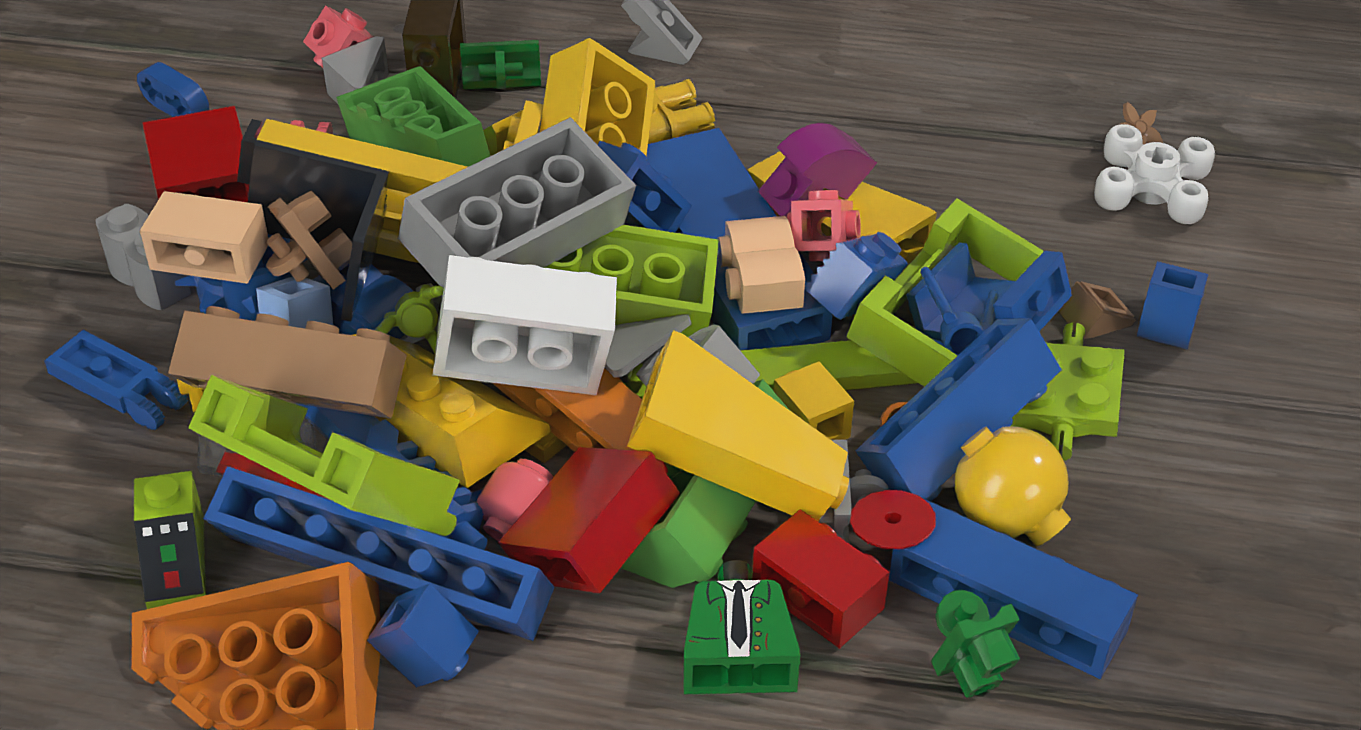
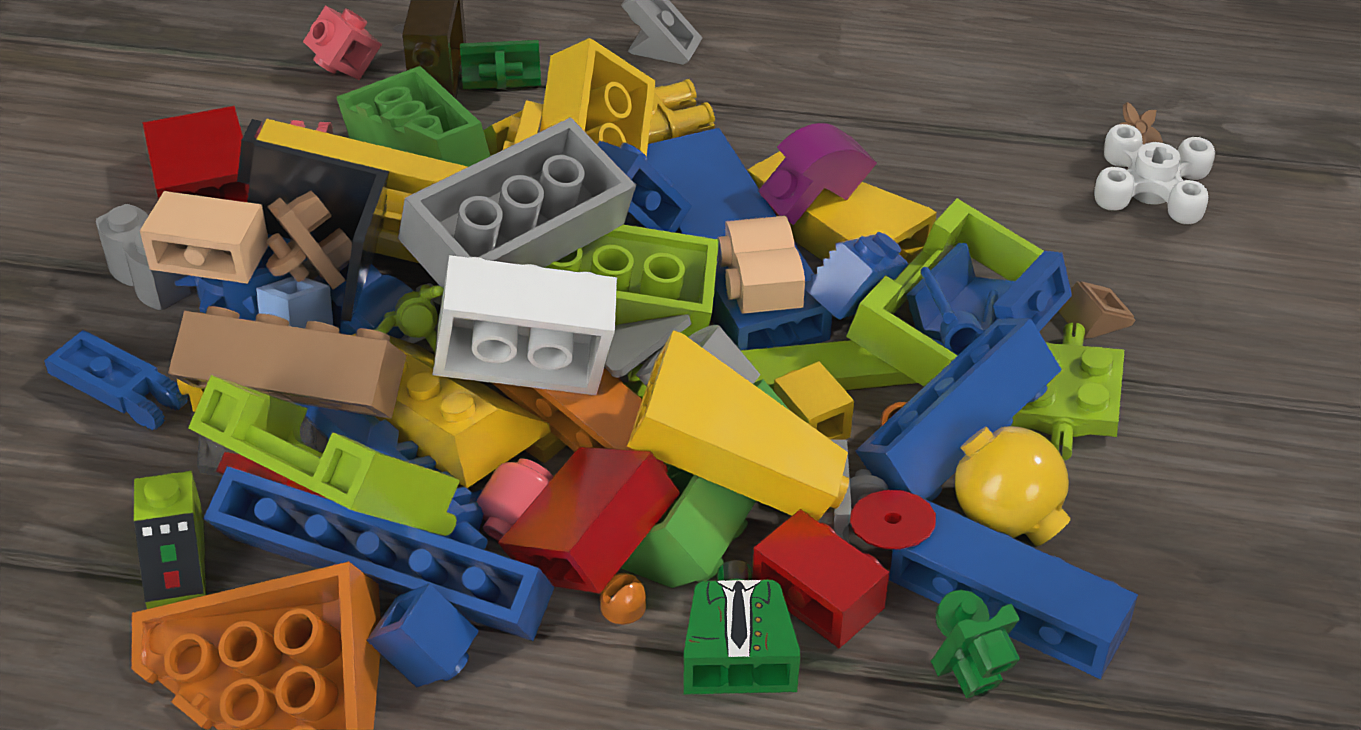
blue beam [137,62,210,117] -> none
light grey slope [322,36,389,105] -> none
coral brick [787,190,861,262] -> none
blue brick [1137,261,1208,350] -> none
none -> orange hinge [600,573,646,624]

